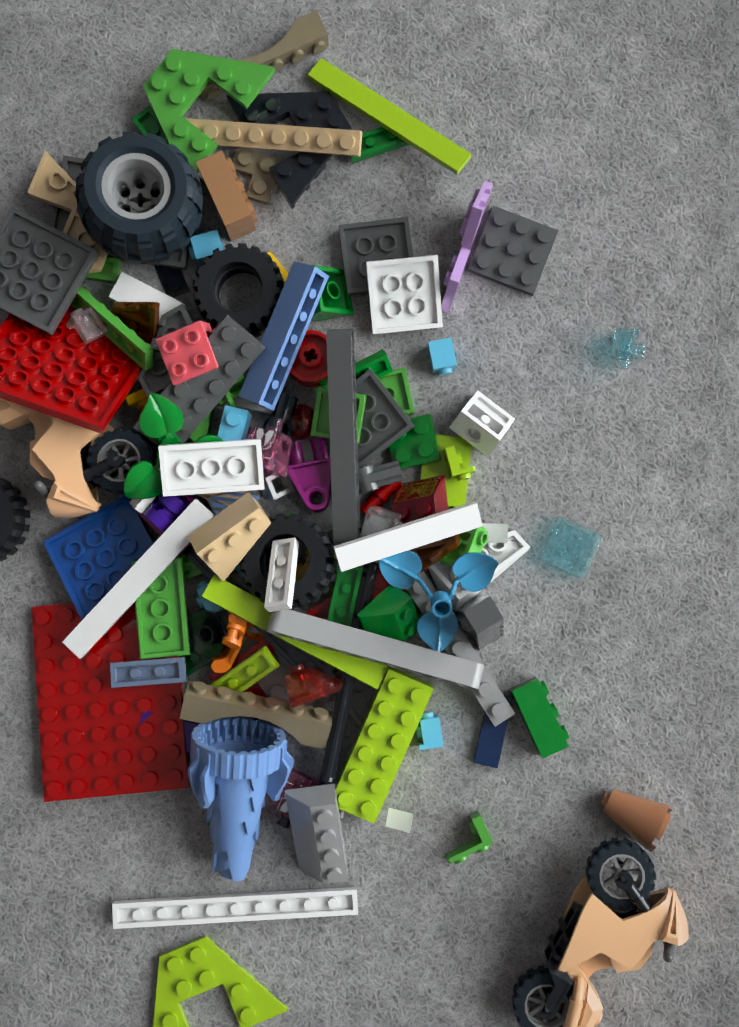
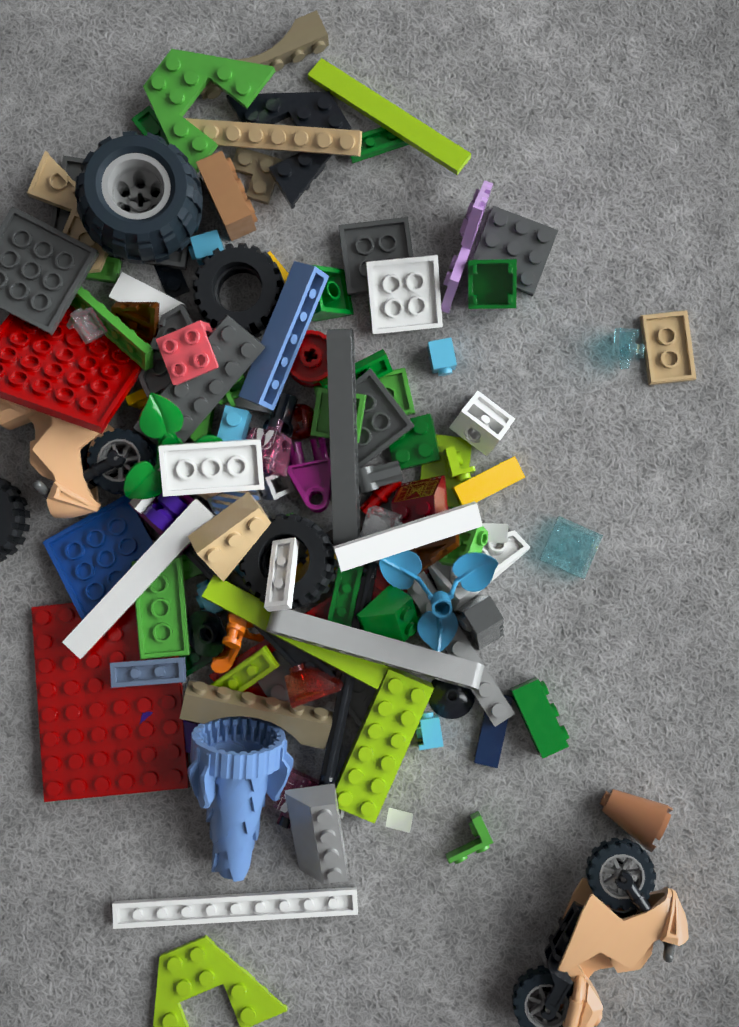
none -> black dish [429,679,475,719]
none -> yellow tile [452,456,525,506]
none -> green container [468,259,517,309]
none -> tan tile [639,310,696,385]

